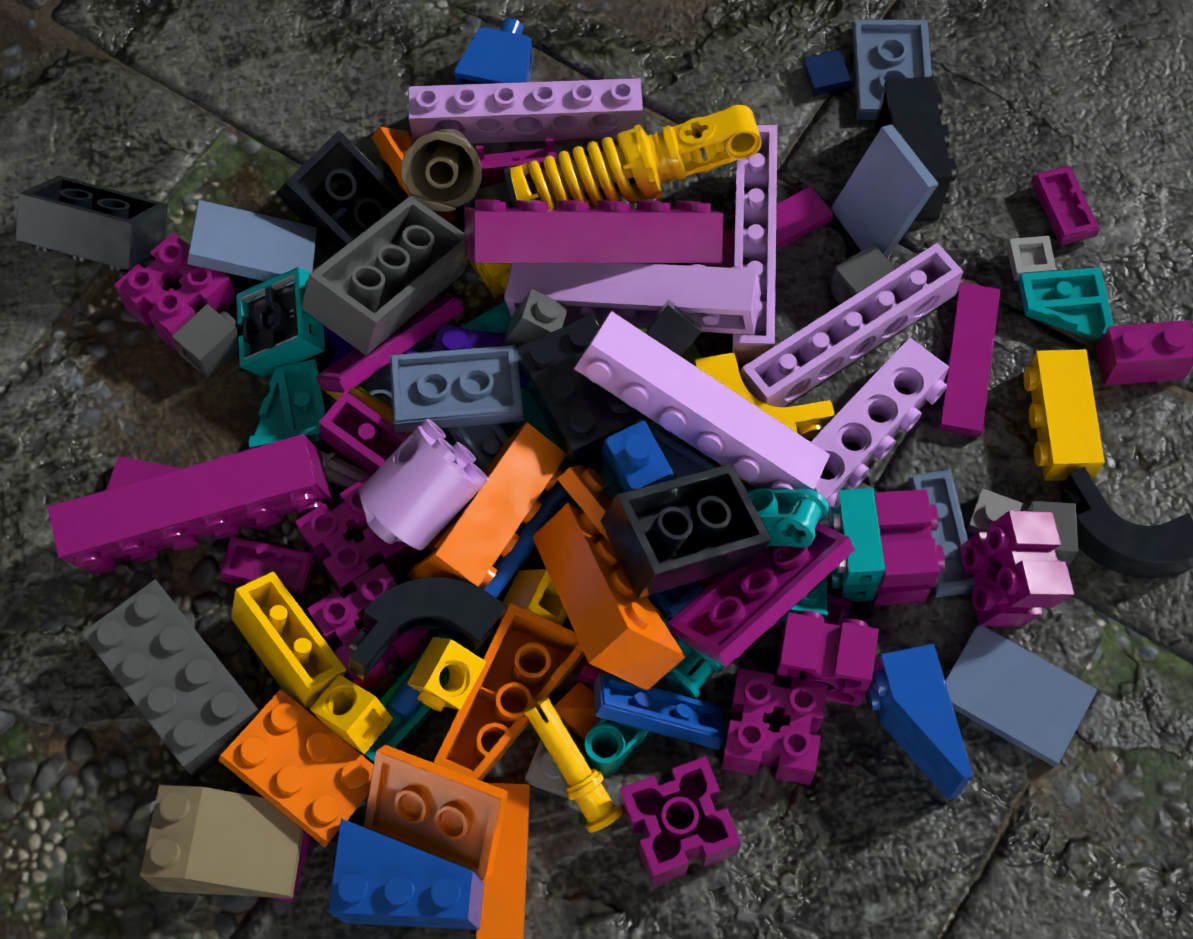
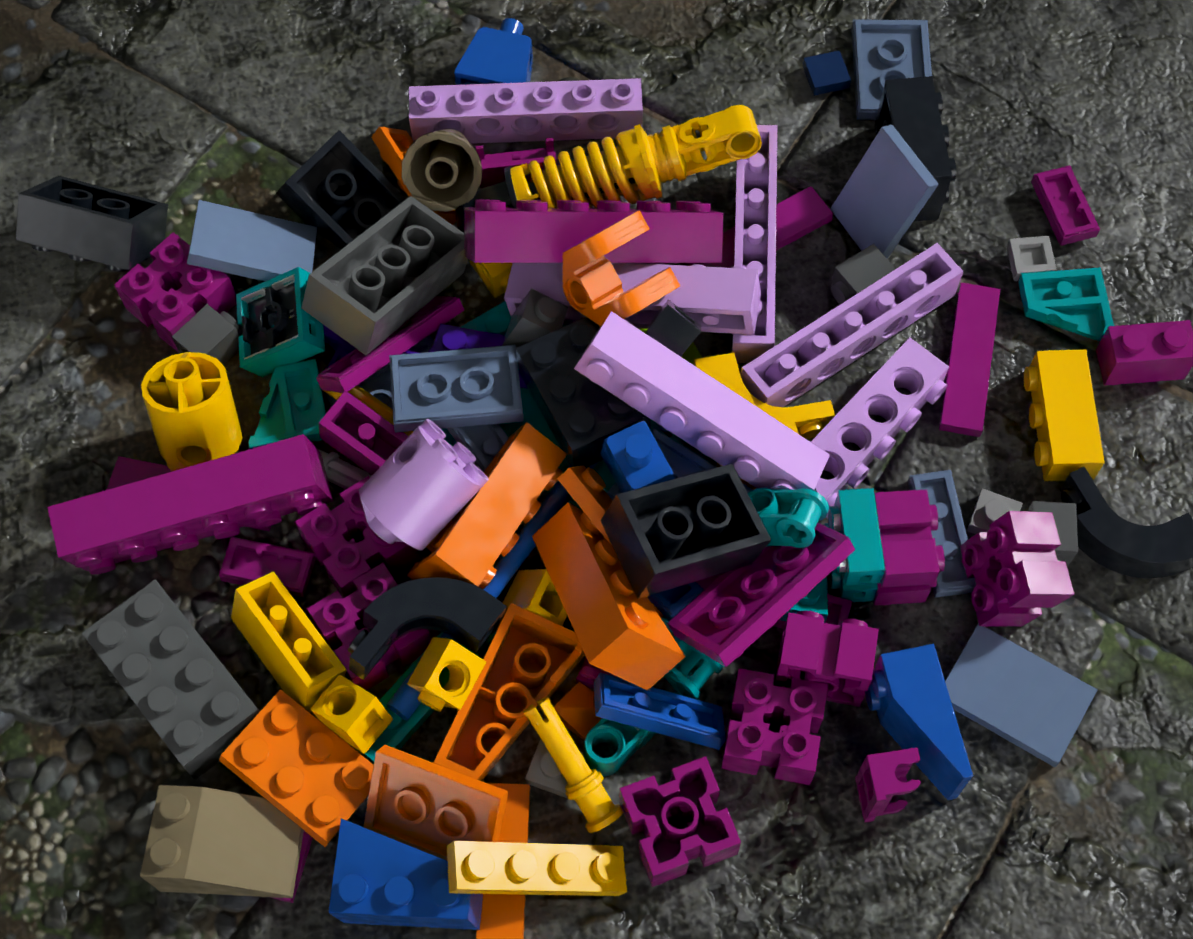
none -> yellow cylinder [141,352,243,471]
none -> yellow plate [447,841,627,896]
none -> orange piece [563,210,680,326]
none -> magenta hinge [855,747,921,823]

